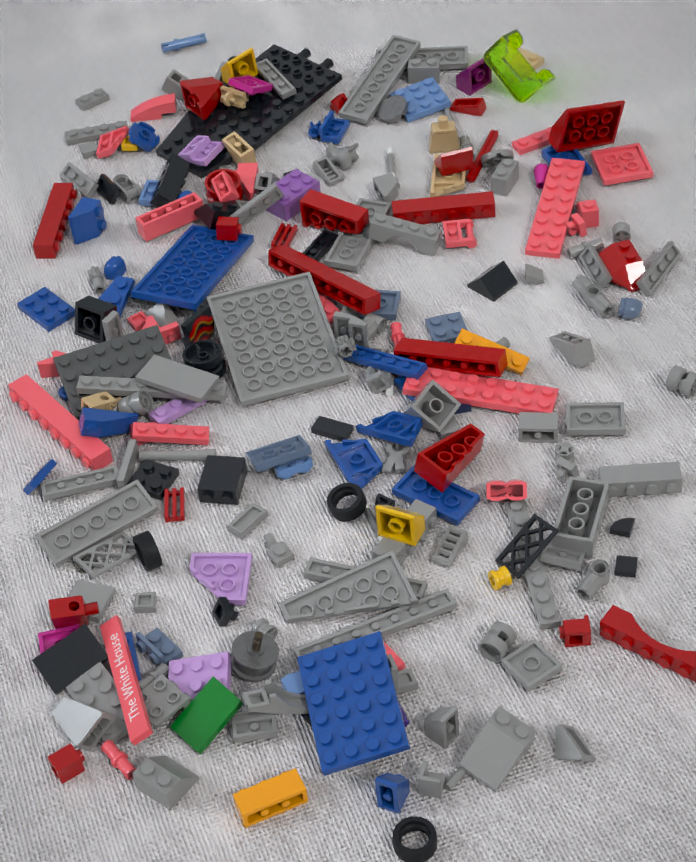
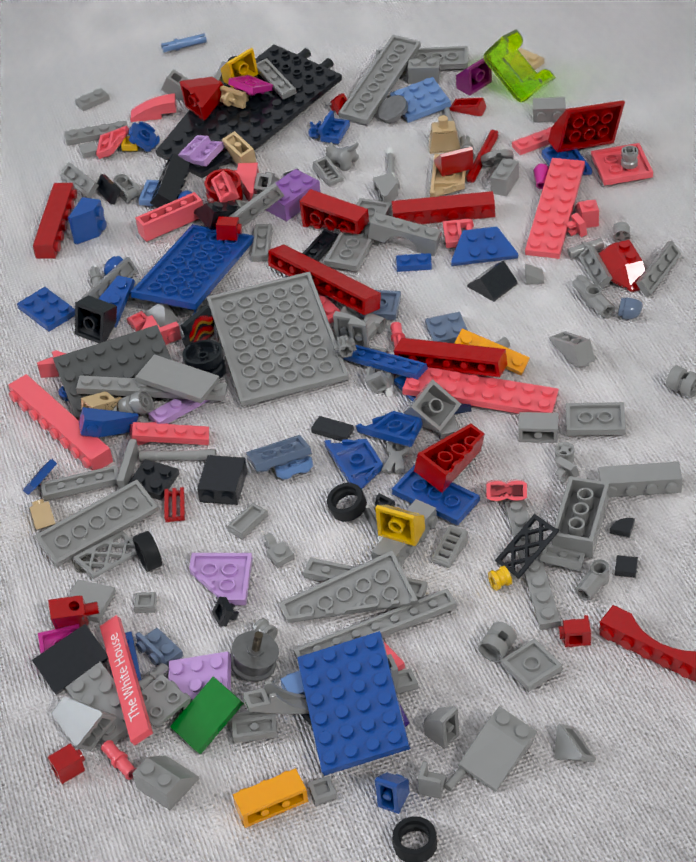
light grey plate [102,311,123,341] -> none
red tile [271,223,298,249] -> none
none -> tan slope [29,499,55,530]
none -> light grey tile [82,257,138,299]
none -> light grey tile [251,224,272,262]
none -> light grey tile [308,776,337,805]
none -> blue plate [396,253,432,272]
none -> blue wing [451,226,518,266]
none -> light grey brick [533,97,566,123]
none -> light grey wheel [621,145,638,169]

